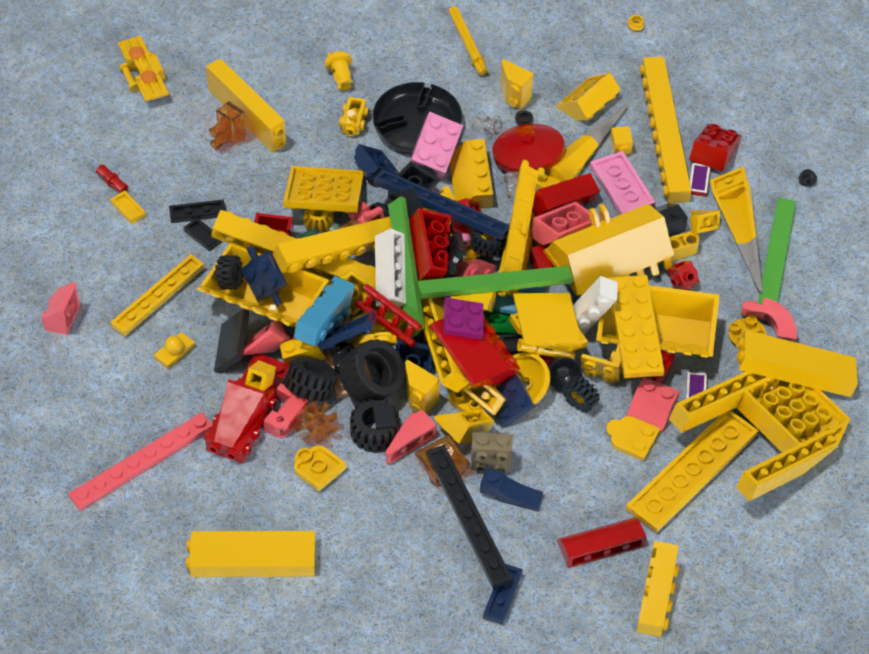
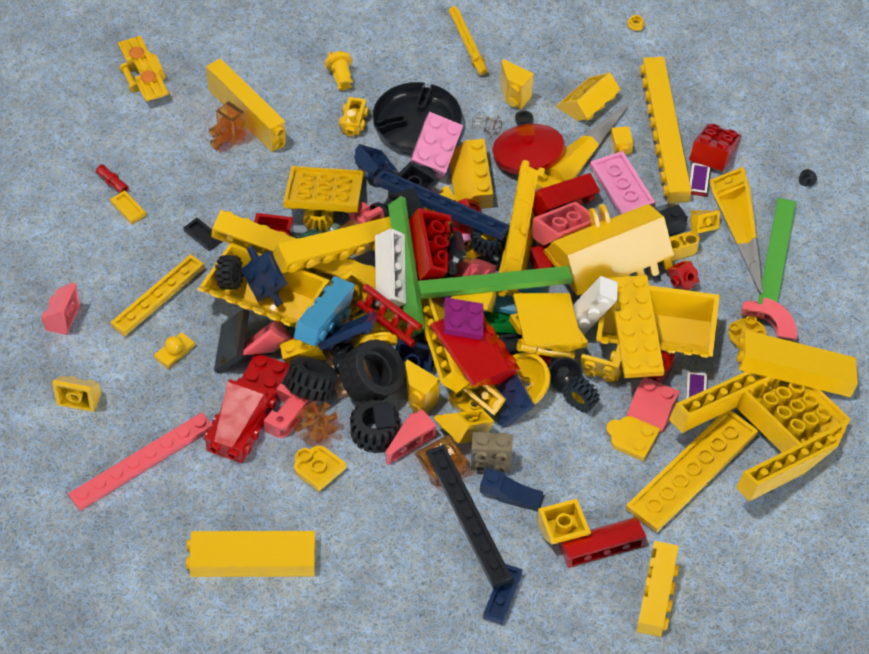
black tile [169,199,225,223] -> none
yellow brick [245,360,276,391] -> none
clear animal [500,171,519,201] -> none
none -> yellow slope [52,376,101,412]
none -> yellow slope [537,499,591,545]

